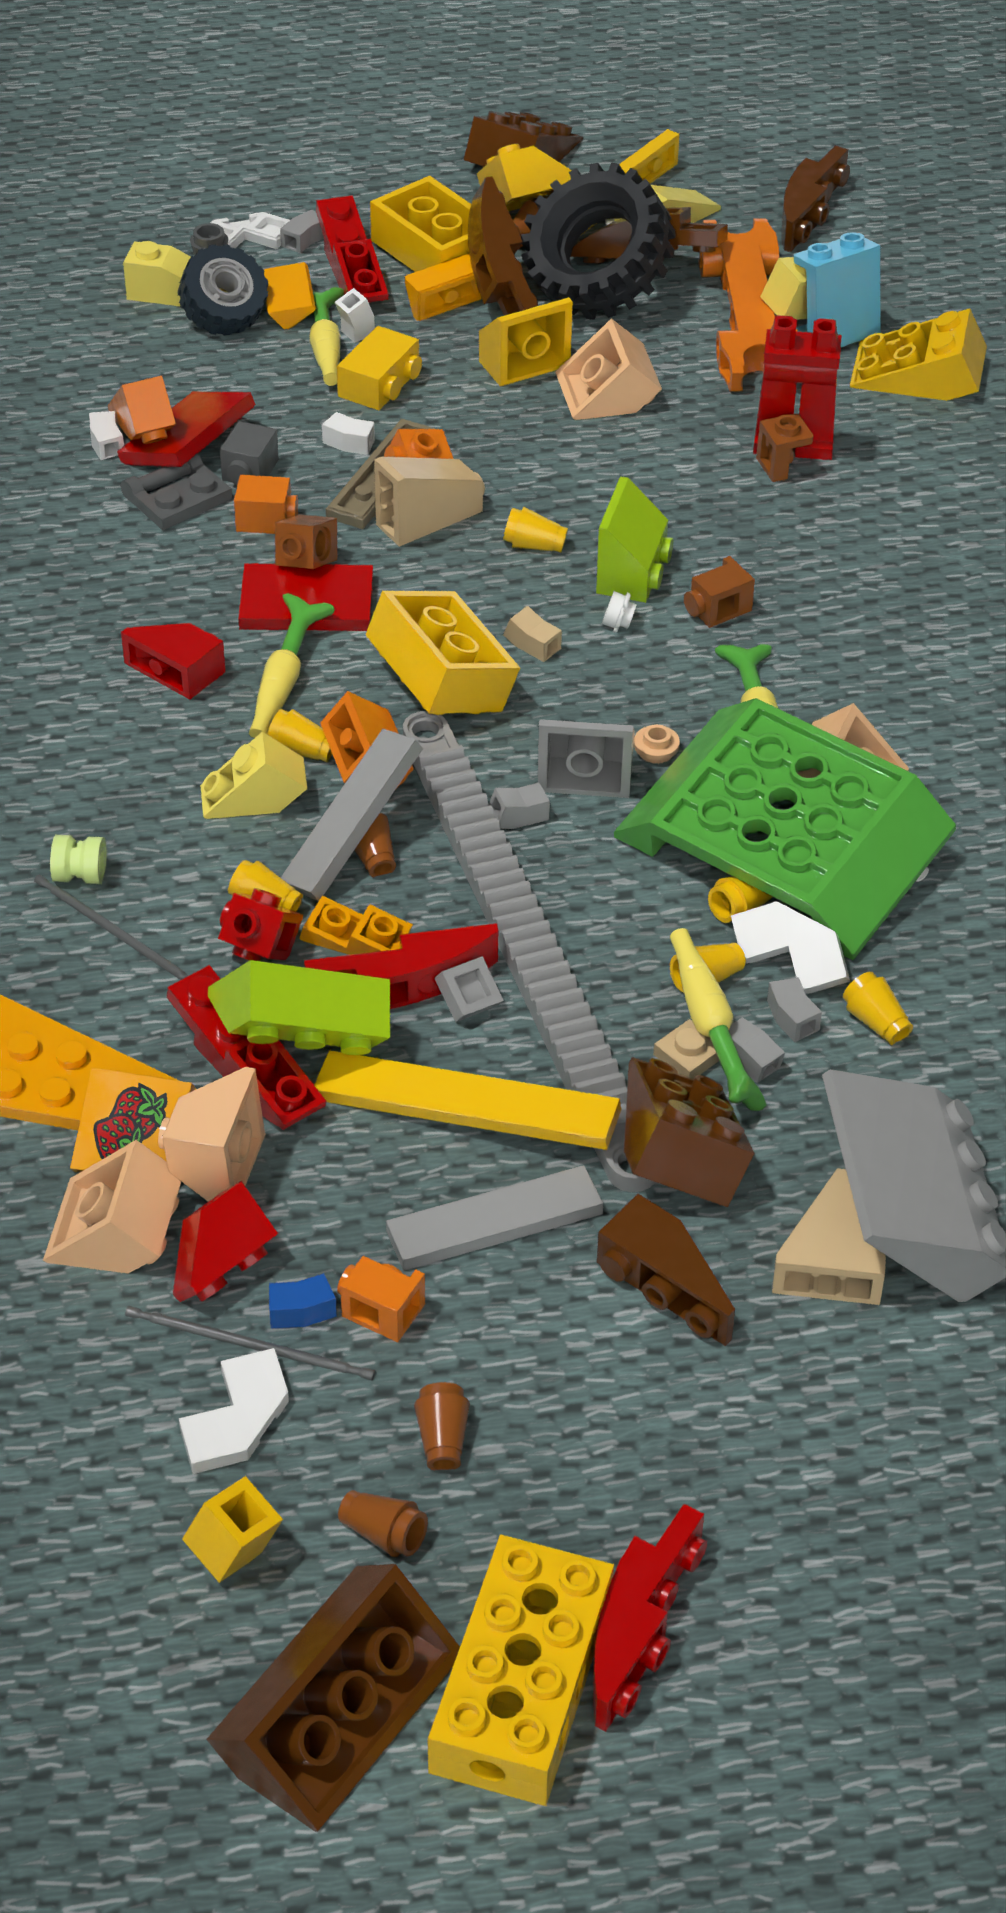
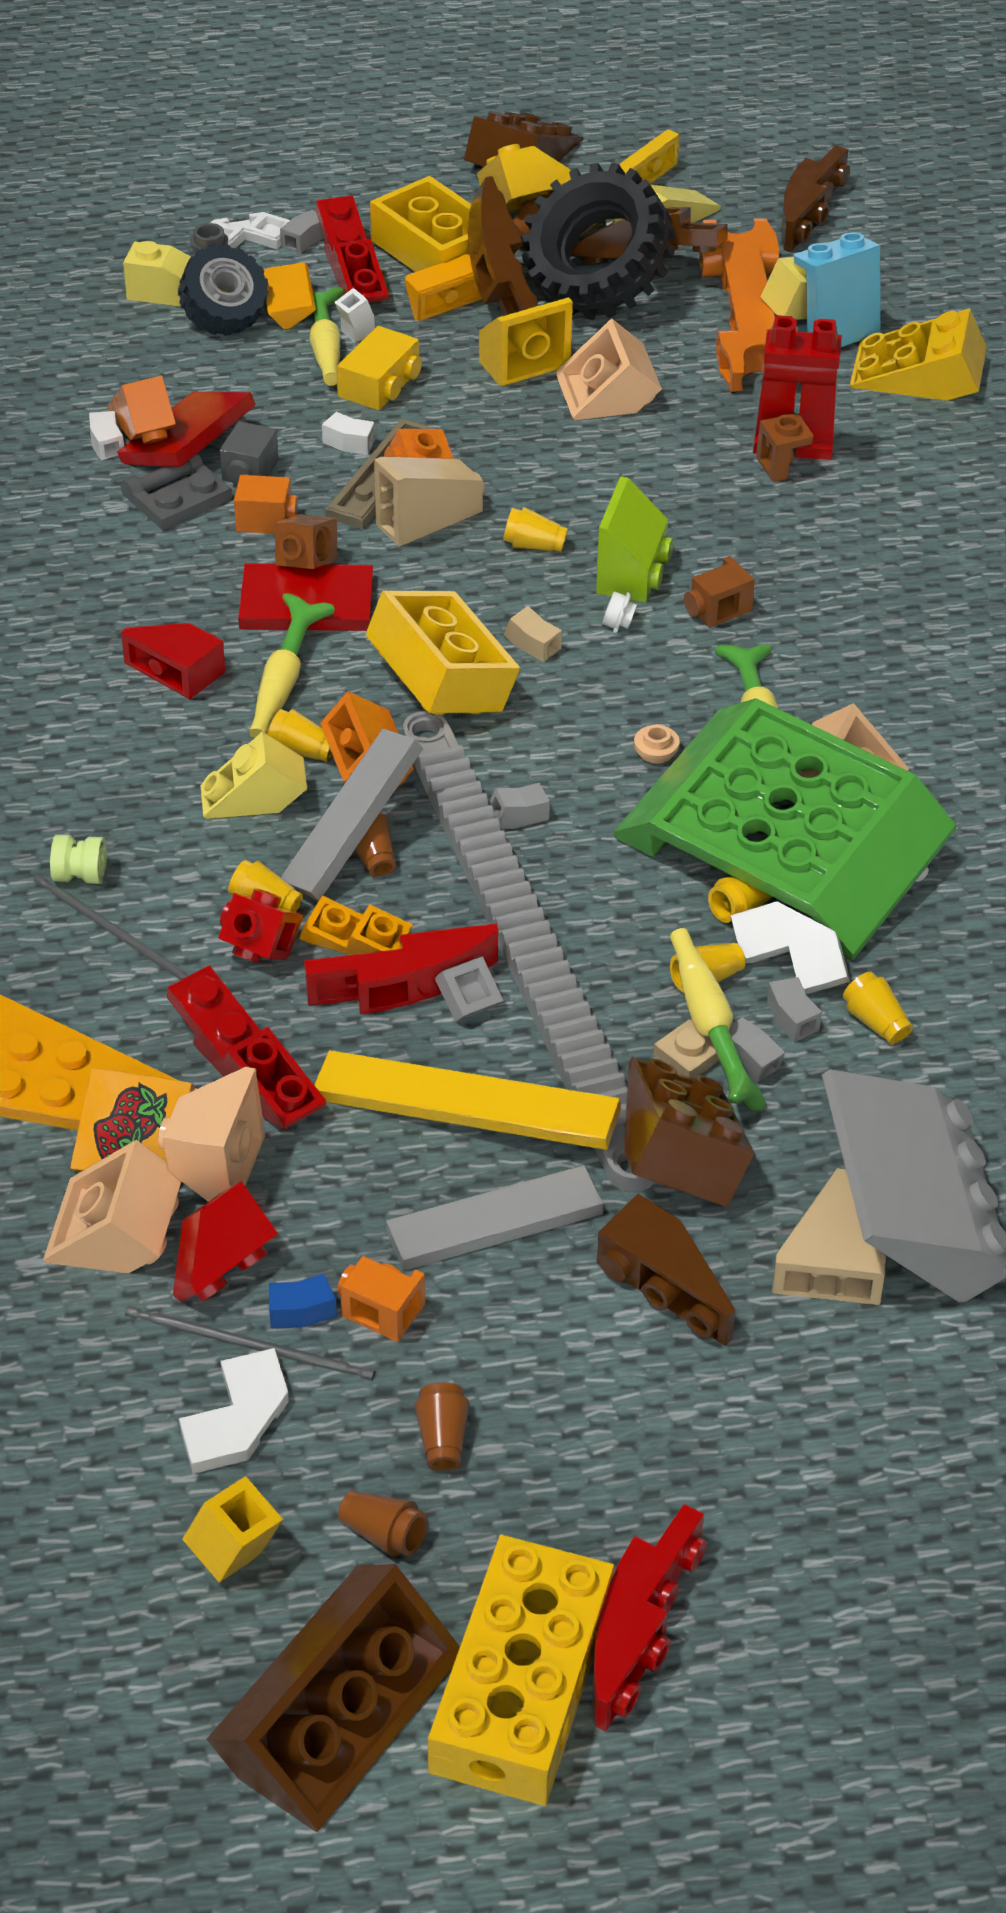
lime slope [208,960,390,1055] -> none
light grey slope [538,719,634,798] -> none

